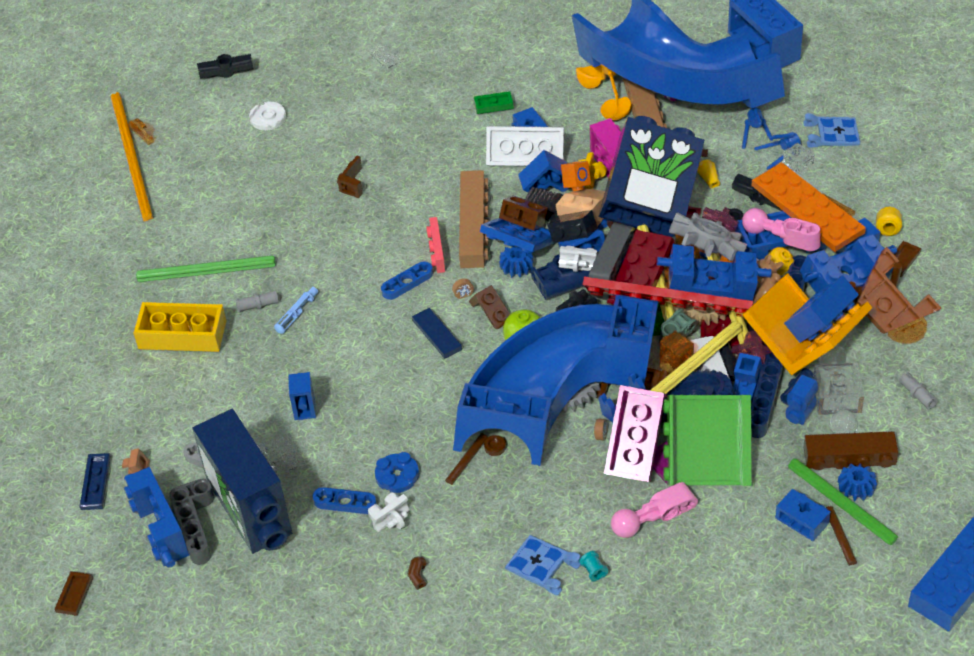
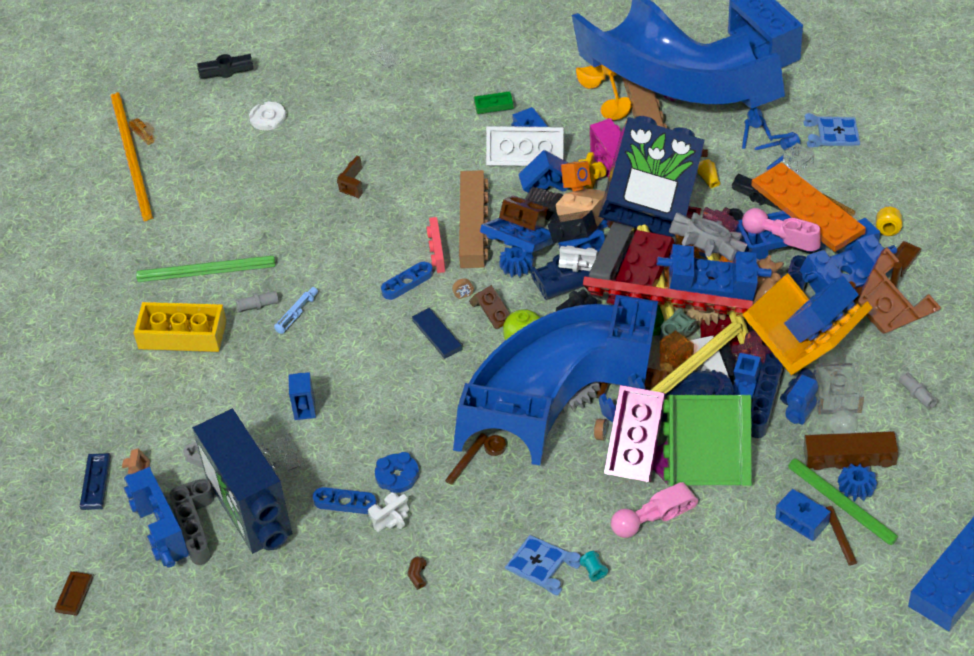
yellow head [764,247,794,276] -> none
clear orange tile [887,317,927,344] -> none

